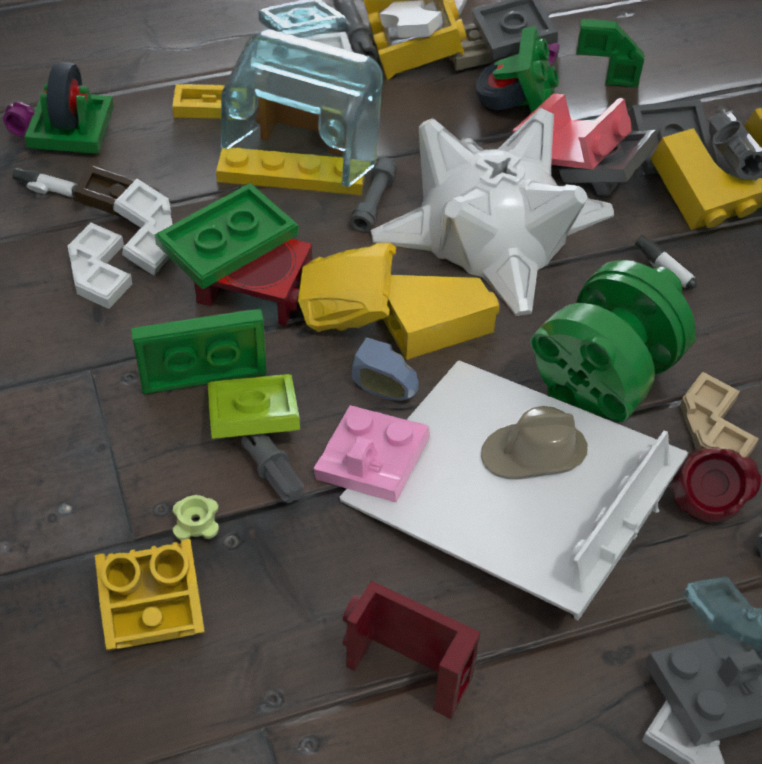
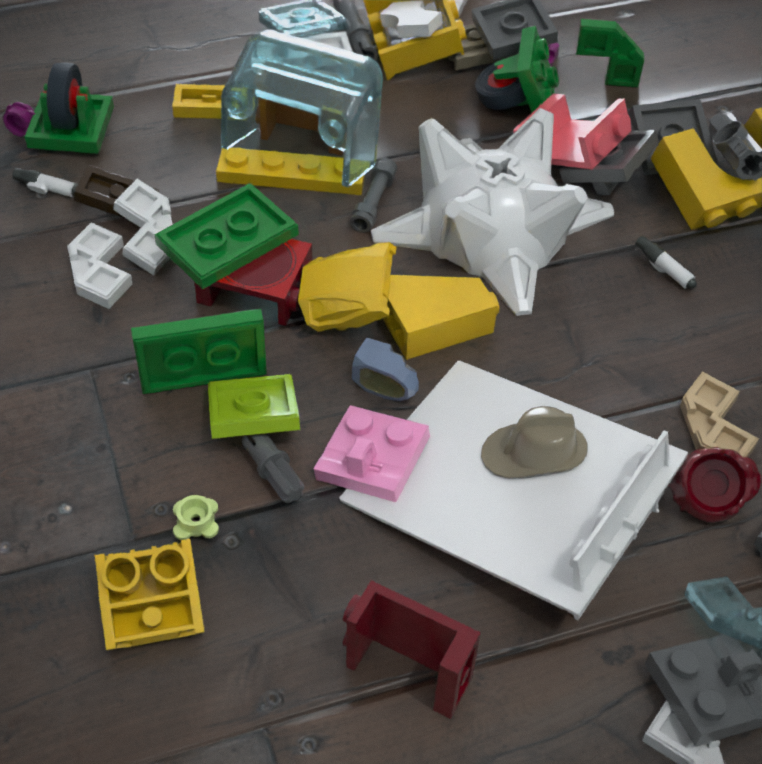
green piece [530,260,696,422] -> none

